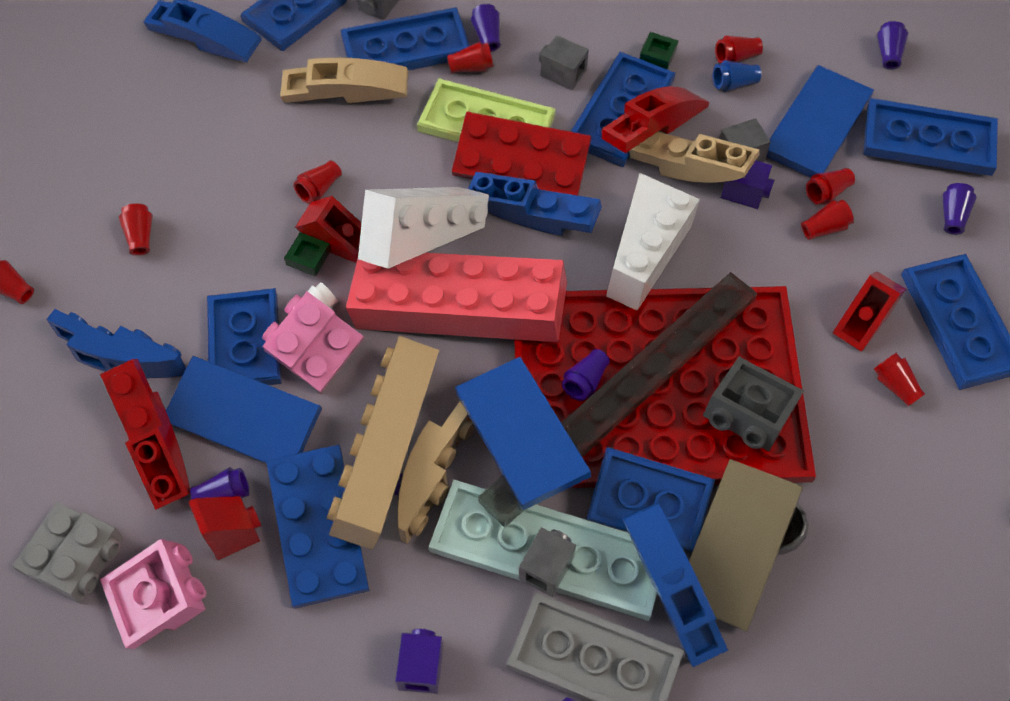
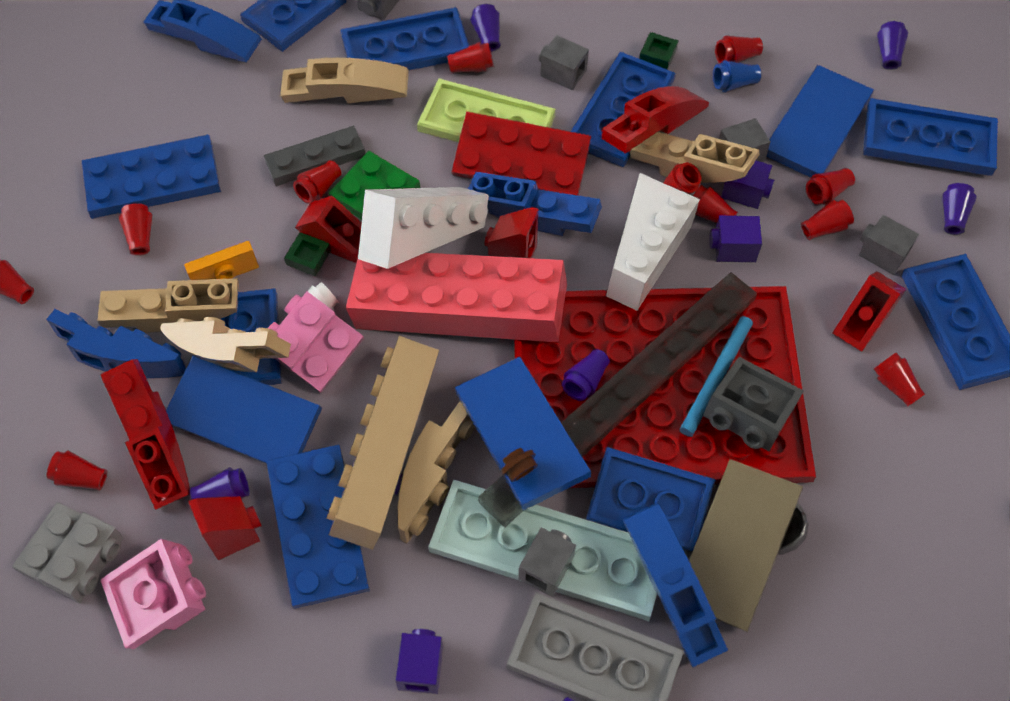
none -> red cone [46,450,108,491]
none -> blue plate [81,134,221,219]
none -> tan slope [97,278,239,333]
none -> tan slope [160,317,291,372]
none -> light orange plate [184,241,259,280]
none -> dark grey plate [264,126,366,187]
none -> green plate [328,151,420,220]
none -> red slope [484,207,539,258]
none -> reddish brown plate [500,448,538,482]
none -> red cone [663,162,702,194]
none -> dark azure bar [680,316,753,437]
none -> red cone [693,184,738,223]
none -> dark purple brick [709,215,762,262]
none -> flat silver brick [859,215,919,275]

